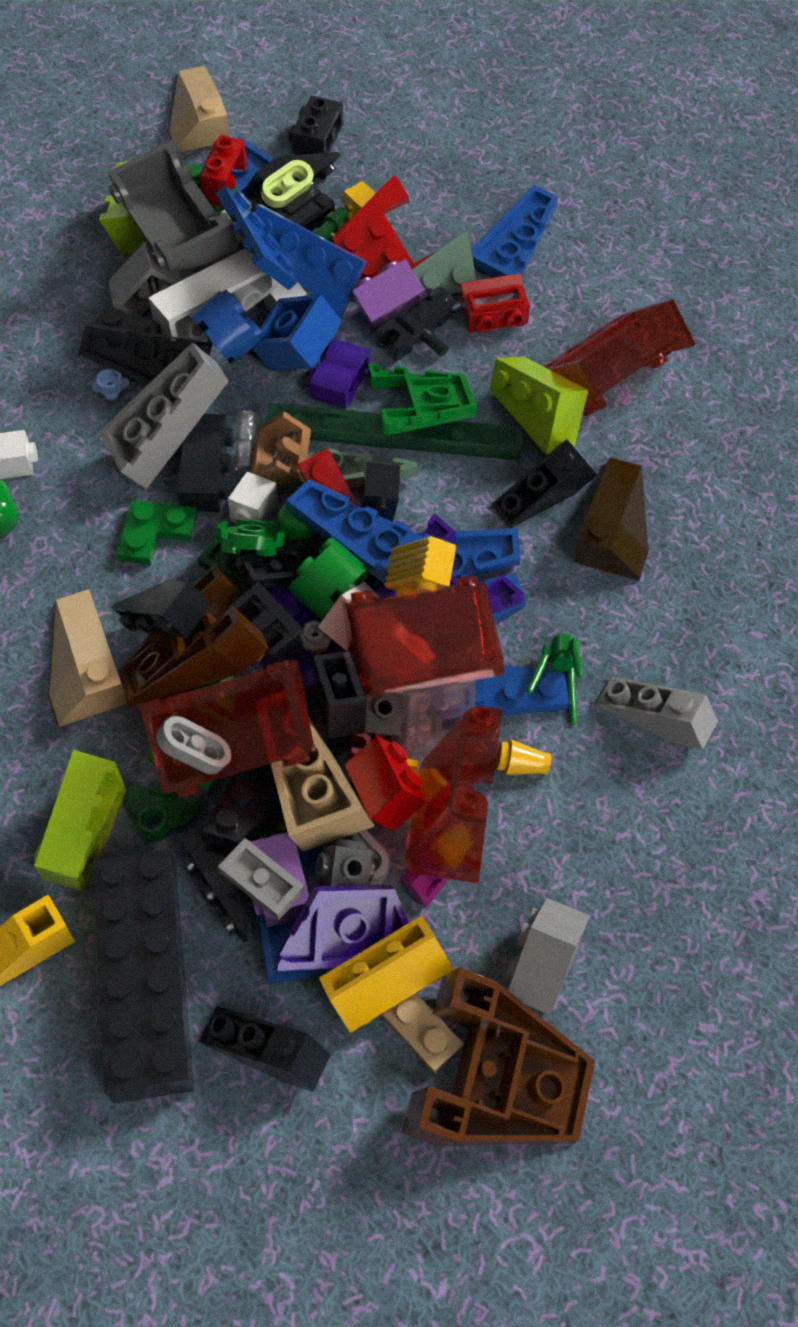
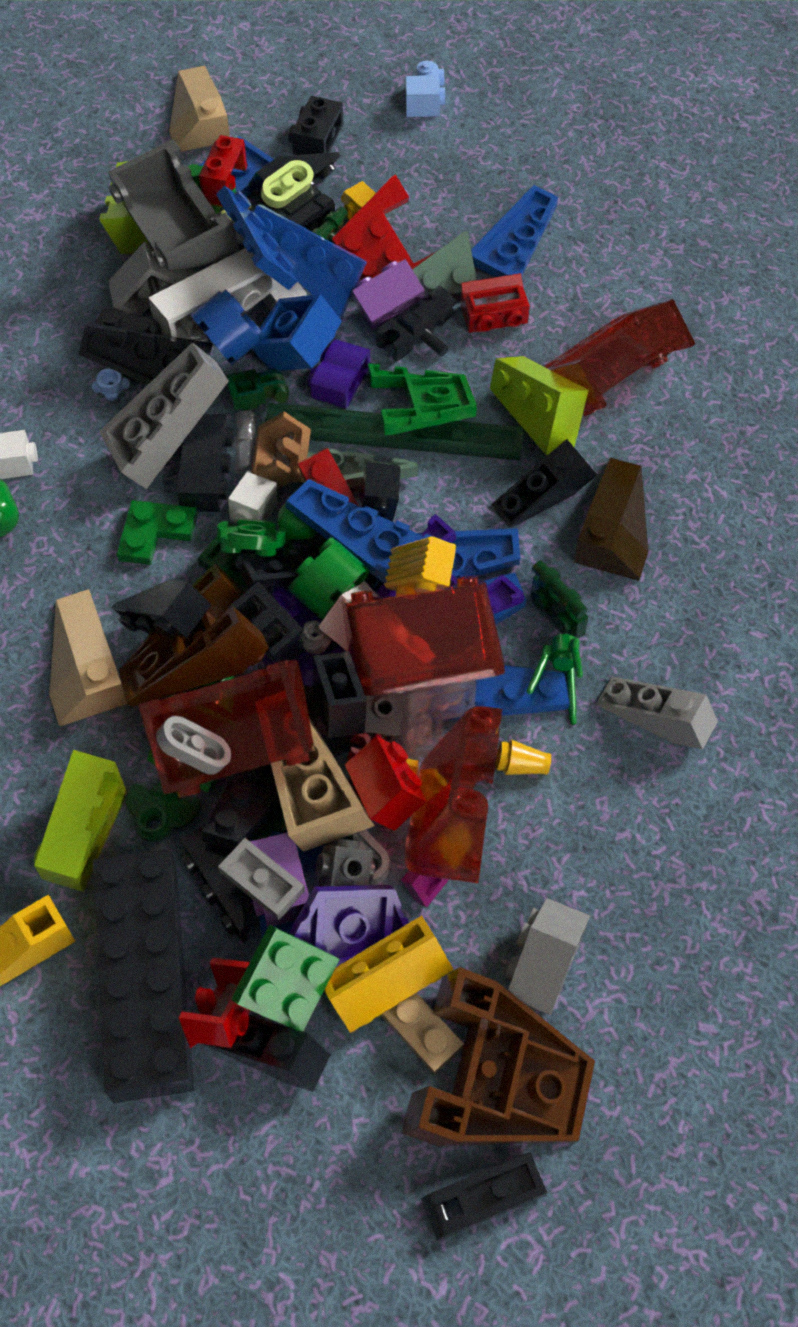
none -> red window [178,958,251,1049]
none -> dark green plate [225,369,289,411]
none -> plate [231,924,340,1032]
none -> light blue brick [406,61,445,117]
none -> black plate [421,1152,548,1241]
none -> dark green plate [531,560,589,639]

